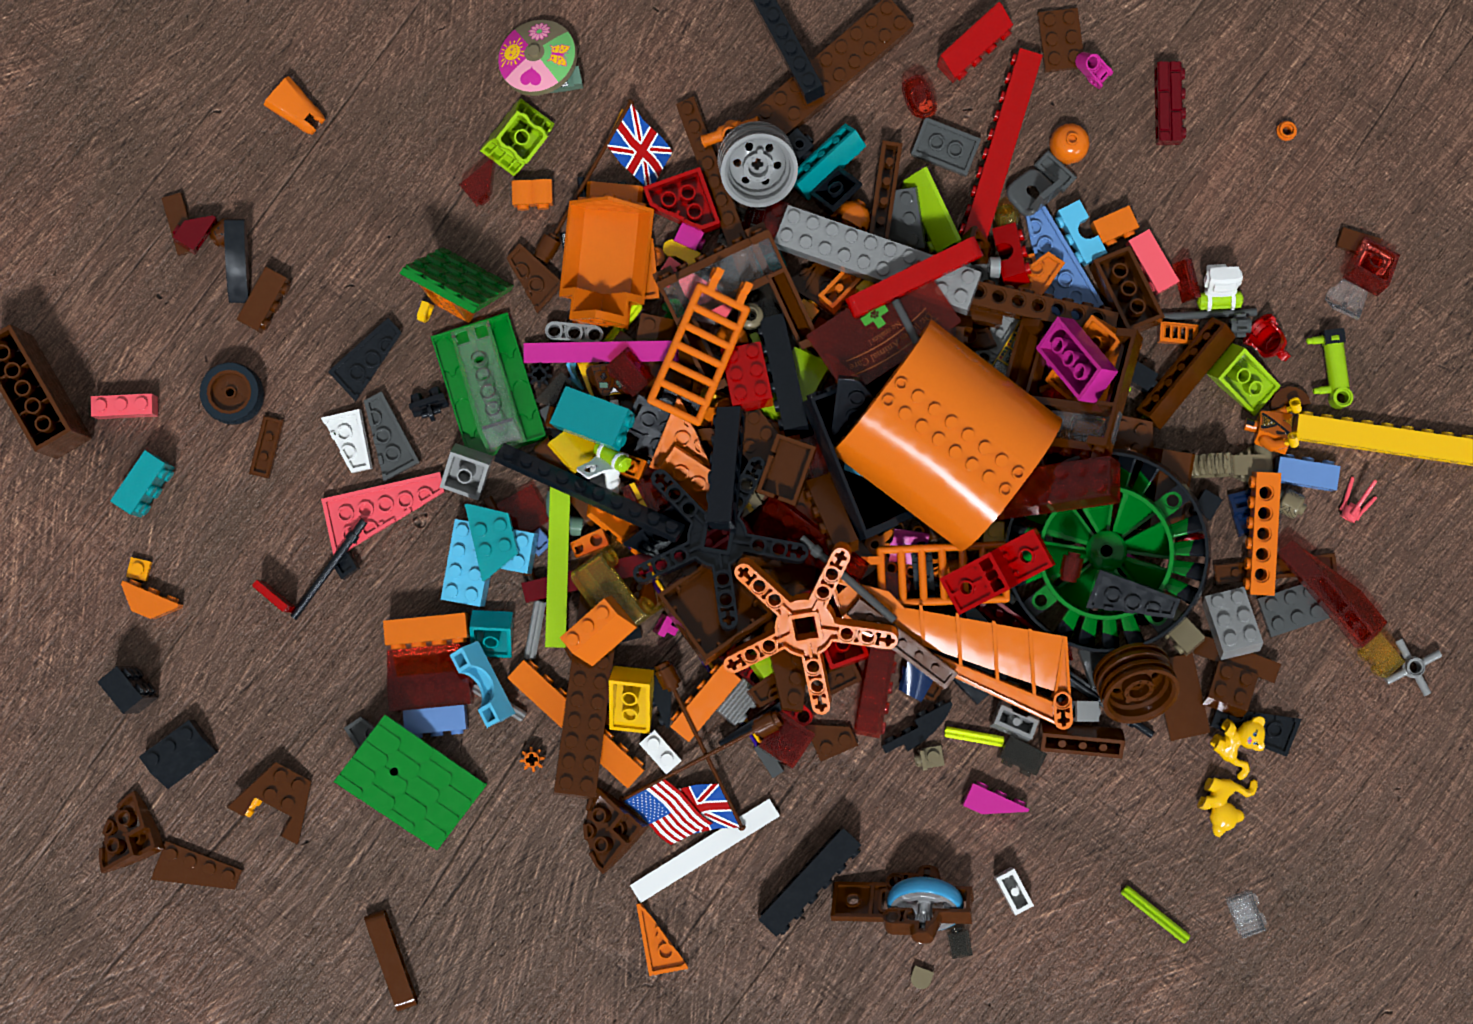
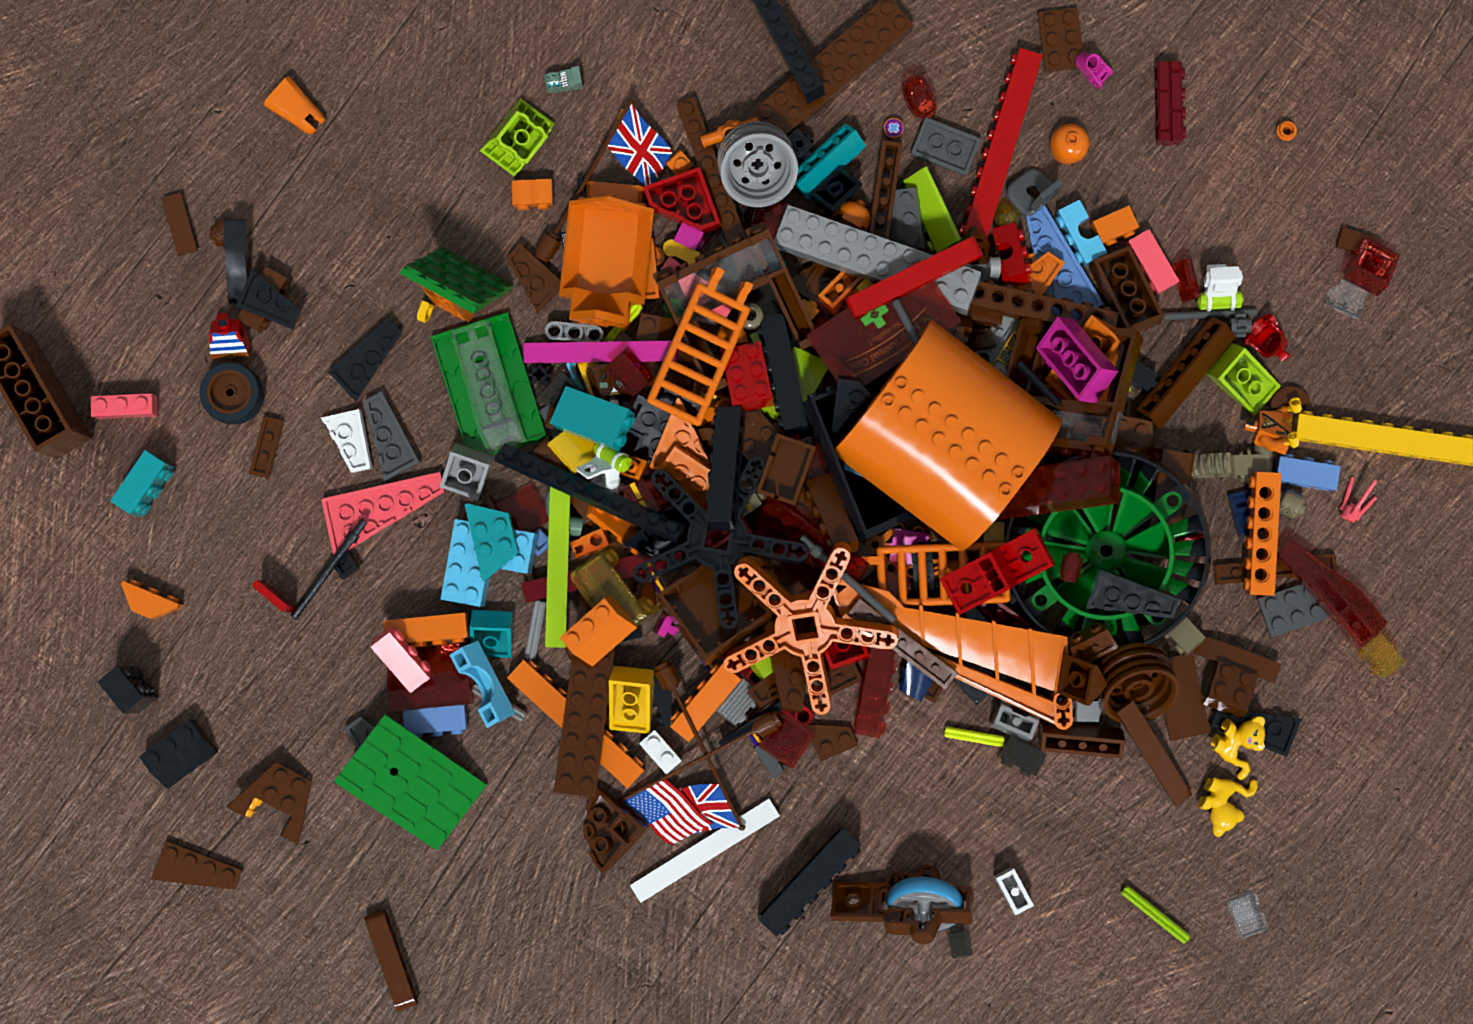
reddish brown brick [99,791,165,873] -> none
light orange plate [126,557,152,582] -> none
dark red slope [172,215,217,255] -> none
black hips [409,386,449,422] -> none
clear red slope [459,160,495,207] -> none
dish [498,20,577,96] -> none
orange gear [519,747,546,772] -> none
orange wing [636,903,688,976] -> none
black slope [881,699,953,753] -> none
dark tan tile [910,965,934,989] -> none
dark tan bracket [914,745,945,771] -> none
red slope [937,2,1013,83] -> none
dark pink slope [961,781,1029,814] -> none
dark grey tile [1034,151,1077,193] -> none
orange slope [1157,321,1199,345] -> none
black brick [1189,489,1223,521] -> none
light grey brick [1202,587,1263,660] -> none
lime piece [1306,328,1353,409] -> none
light grey bar [1384,638,1442,696] -> none
none -> torso [209,313,251,359]
none -> black wing [236,269,301,330]
none -> brick [370,626,431,693]
none -> orange plate [665,150,693,175]
none -> tile [883,118,904,139]
none -> black bar [1016,361,1062,407]
none -> reddish brown slope [1058,653,1108,706]
none -> reddish brown bracket [1067,620,1119,662]
none -> reddish brown tile [1114,699,1192,807]

